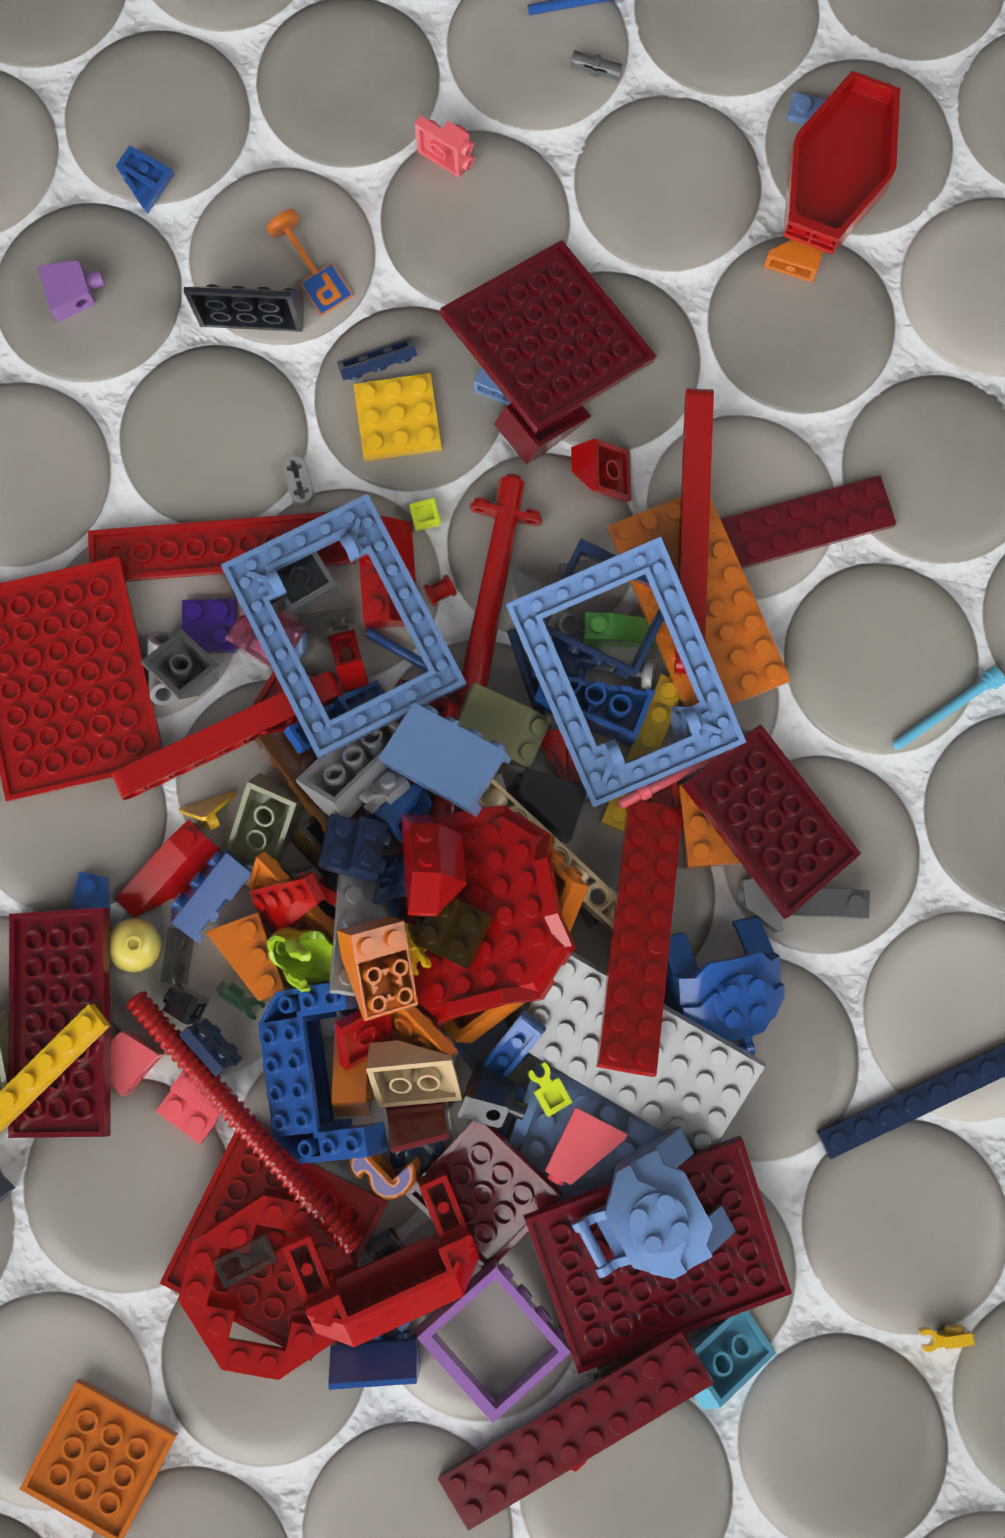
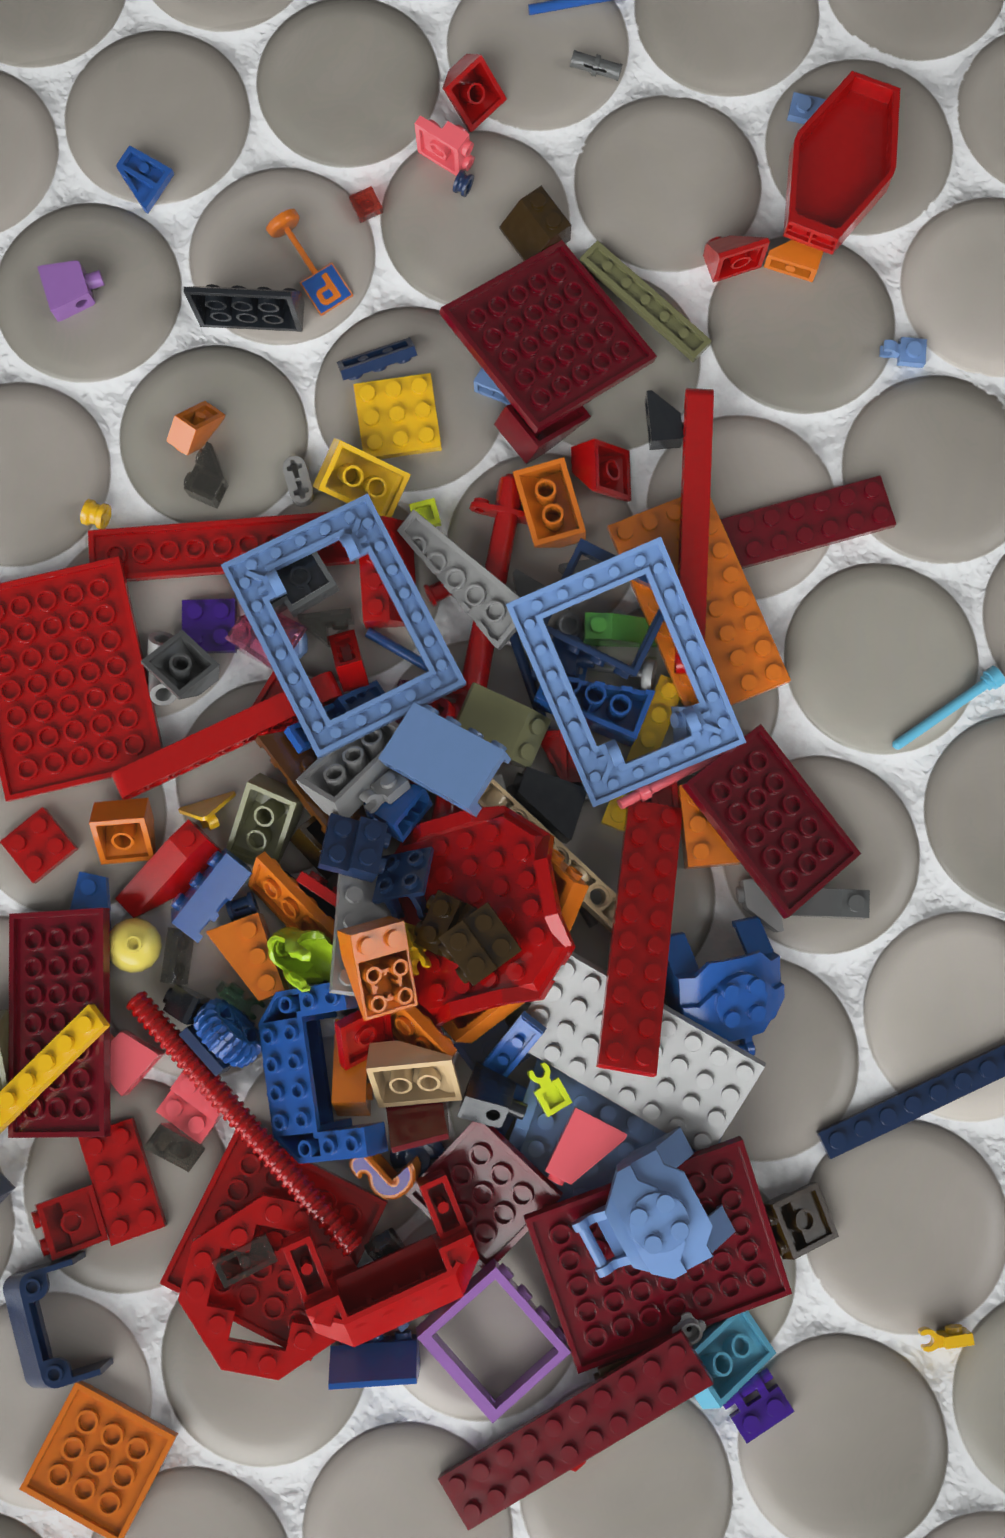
red wing [249,873,325,934] -> none
red wedge [402,814,467,916] -> none
none -> red plate [0,807,78,884]
none -> dark blue windscreen [3,1251,114,1389]
none -> red plate [31,1184,108,1261]
none -> red plate [78,1117,167,1246]
none -> yellow wheel [80,499,112,530]
none -> orange slope [89,798,156,865]
none -> clear smoke slope [144,1123,205,1172]
none -> orange slope [167,401,225,456]
none -> clear smoke slope [184,442,229,509]
none -> blue gear [193,998,262,1068]
none -> dark blue bush [225,891,260,922]
none -> yellow slope [313,438,411,518]
none -> clear red plate [349,186,383,223]
none -> light grey wing [397,509,520,650]
none -> dark brown plate [438,902,523,986]
none -> red slope [443,54,507,132]
none -> dark blue bush [452,170,474,197]
none -> dark brown slope [499,185,572,261]
none -> orange slope [513,457,586,548]
none -> olive plate [580,240,712,362]
none -> black slope [645,390,684,450]
none -> light grey plate [672,1312,706,1345]
none -> red slope [703,235,770,283]
none -> dark purple plate [723,1368,795,1444]
none -> dark brown plate [763,1182,839,1260]
none -> medium blue plate [879,337,927,368]

